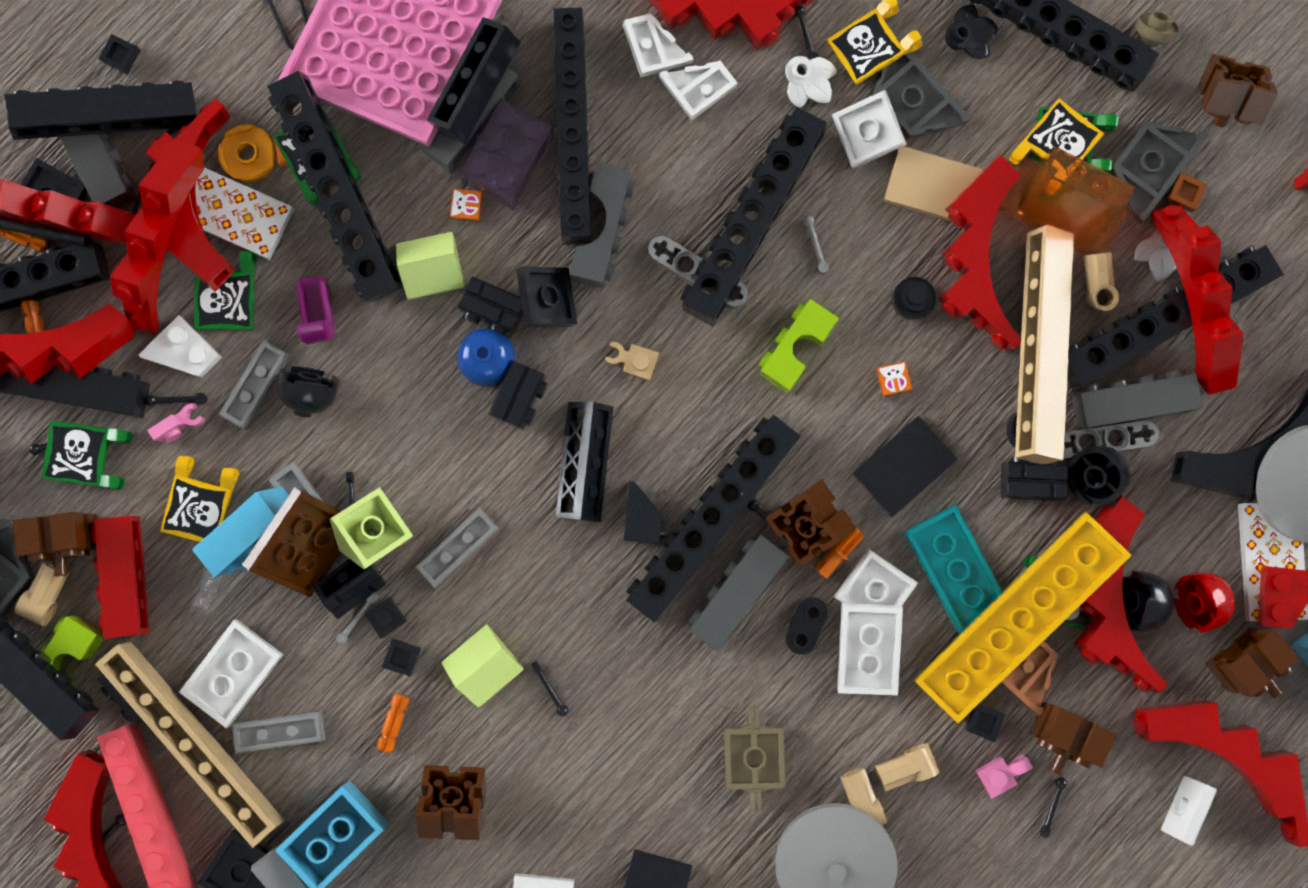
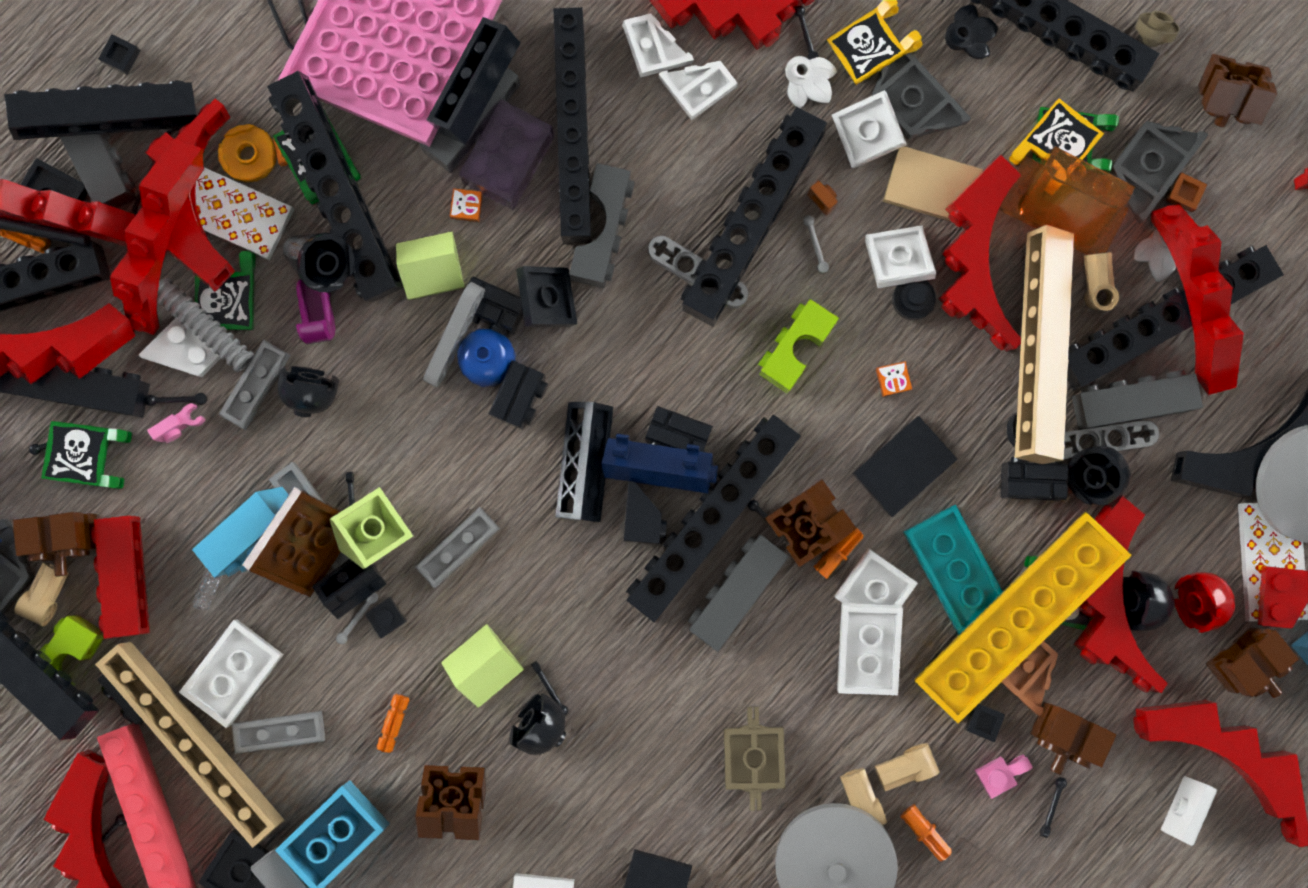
orange axle [20,300,45,333] -> none
flag [160,456,239,542] -> none
black plate [382,638,422,677] -> none
tan plate [605,342,659,381] -> none
black plate [785,597,827,654] -> none
none -> light grey piece [157,278,254,372]
none -> black cone [283,233,355,293]
none -> light grey beam [423,282,485,387]
none -> black cylinder [509,693,566,755]
none -> dark blue brick [602,434,718,494]
none -> black brick [645,406,713,452]
none -> dark orange plate [807,180,838,216]
none -> white plate [865,226,936,288]
none -> orange axle [900,804,952,861]

